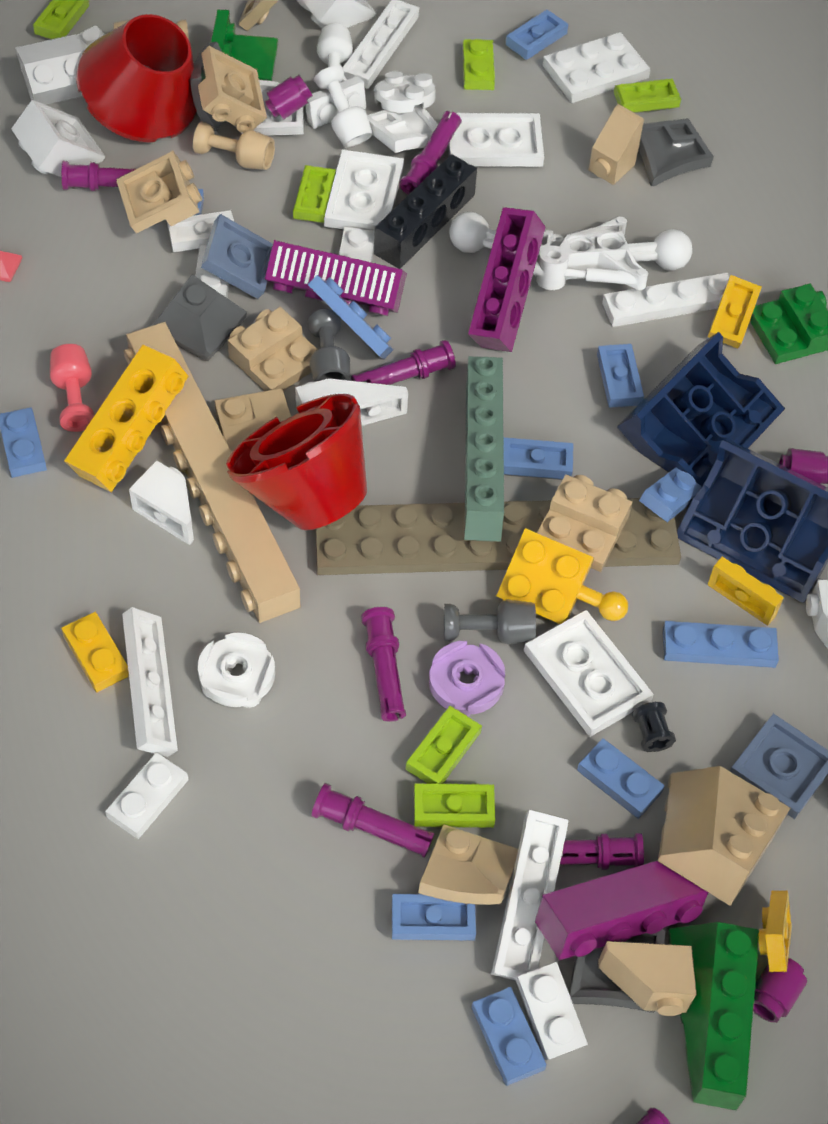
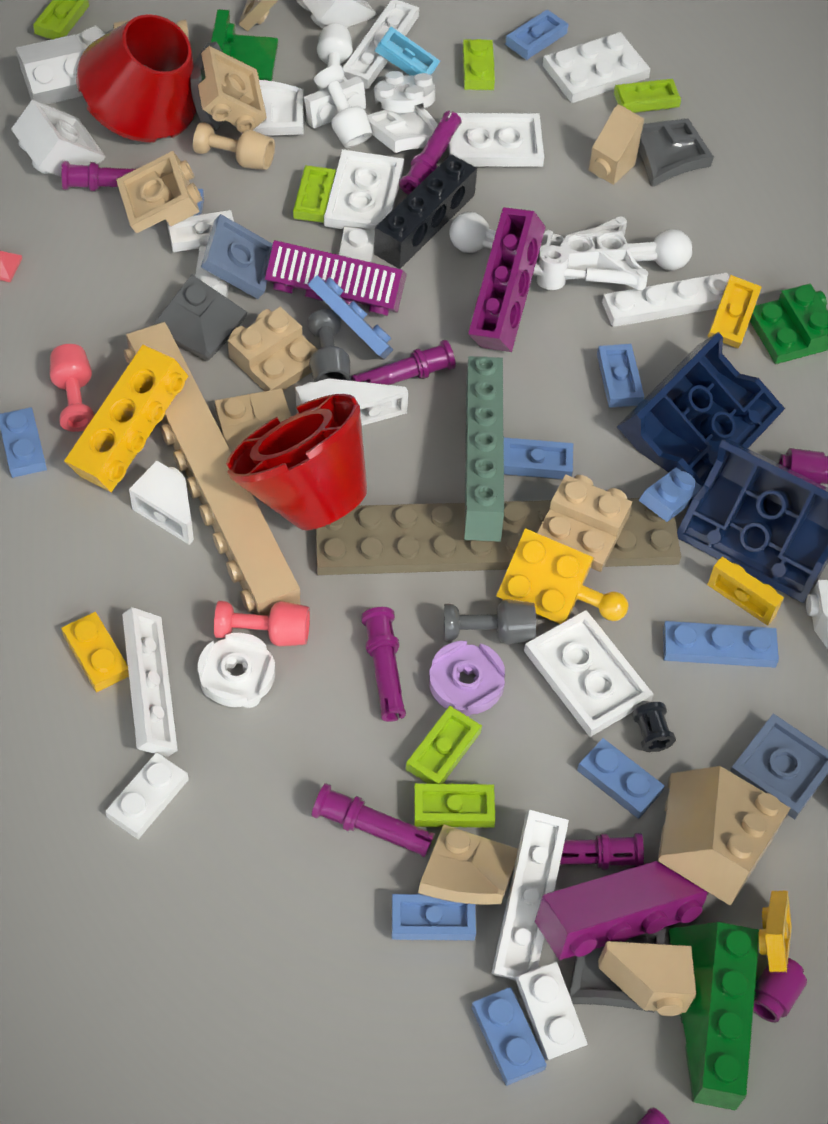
magenta brick [265,75,313,120] -> none
none -> coral piece [214,600,310,647]
none -> medium azure tile [375,27,440,76]

